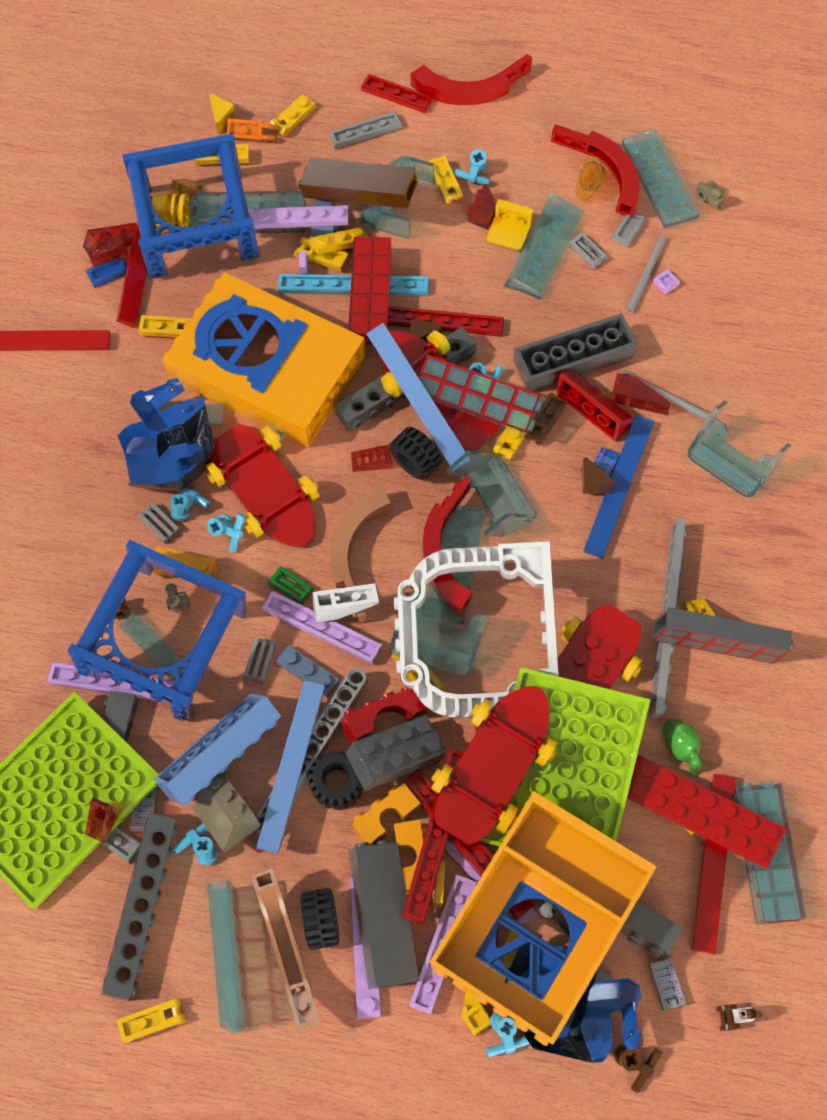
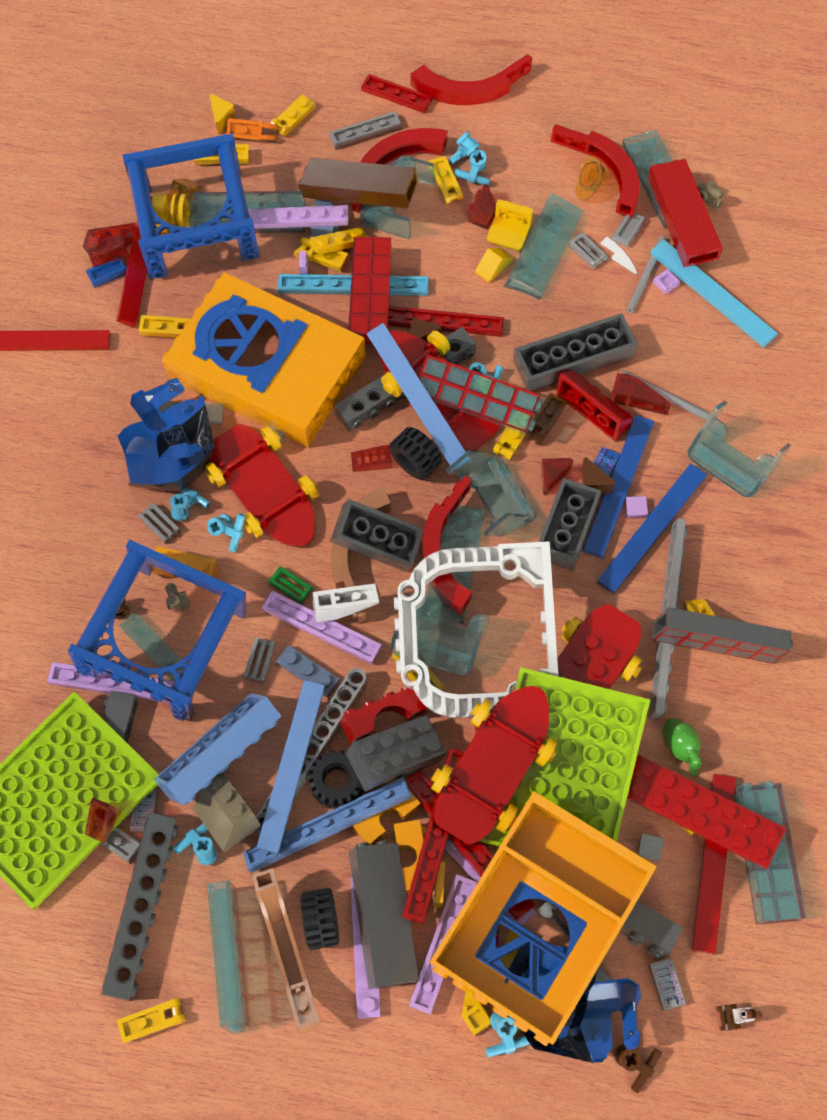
none -> medium blue tile [243,777,412,873]
none -> dark grey brick [330,499,424,571]
none -> red arch [352,128,448,213]
none -> medium azure piece [449,131,480,164]
none -> yellow slope [475,247,513,283]
none -> dark grey brick [539,478,602,571]
none -> clear red slope [541,458,573,495]
none -> blue tile [597,463,707,594]
none -> white sticker [601,237,637,274]
none -> lavender tile [625,496,648,518]
none -> light grey tile [637,833,664,862]
none -> red brick [648,158,723,267]
none -> medium azure tile [650,239,778,348]

